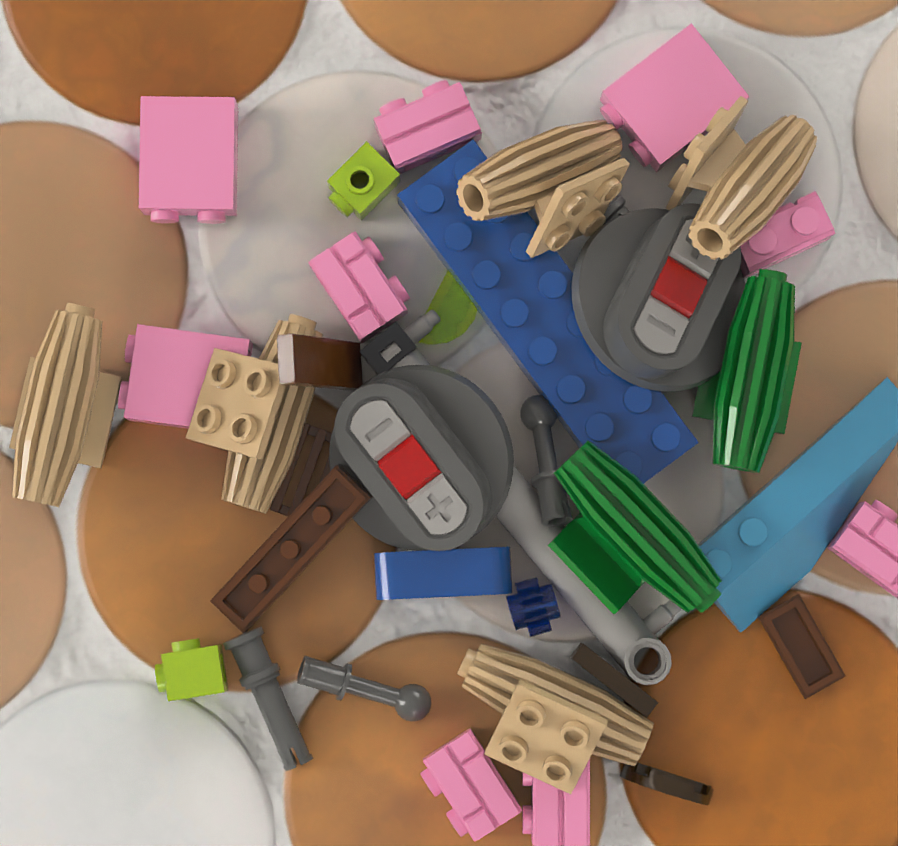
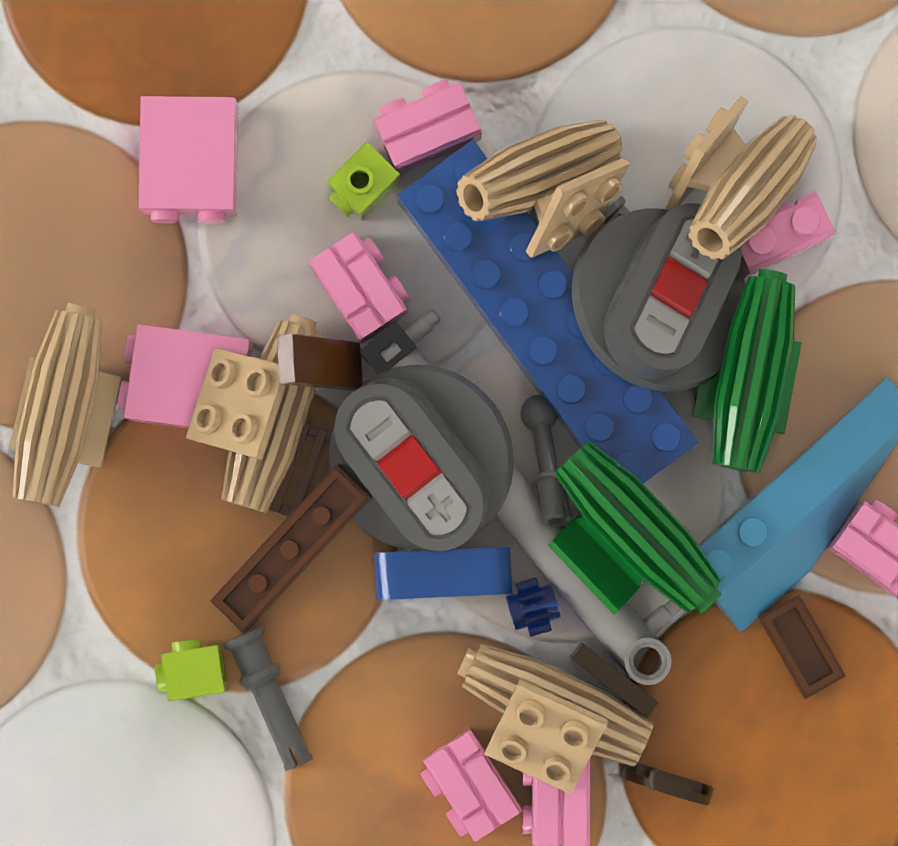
dark grey pin [297,655,431,722] -> none
clear neon green tile [418,270,478,346] -> none
bright pink brick [600,23,749,172] -> none

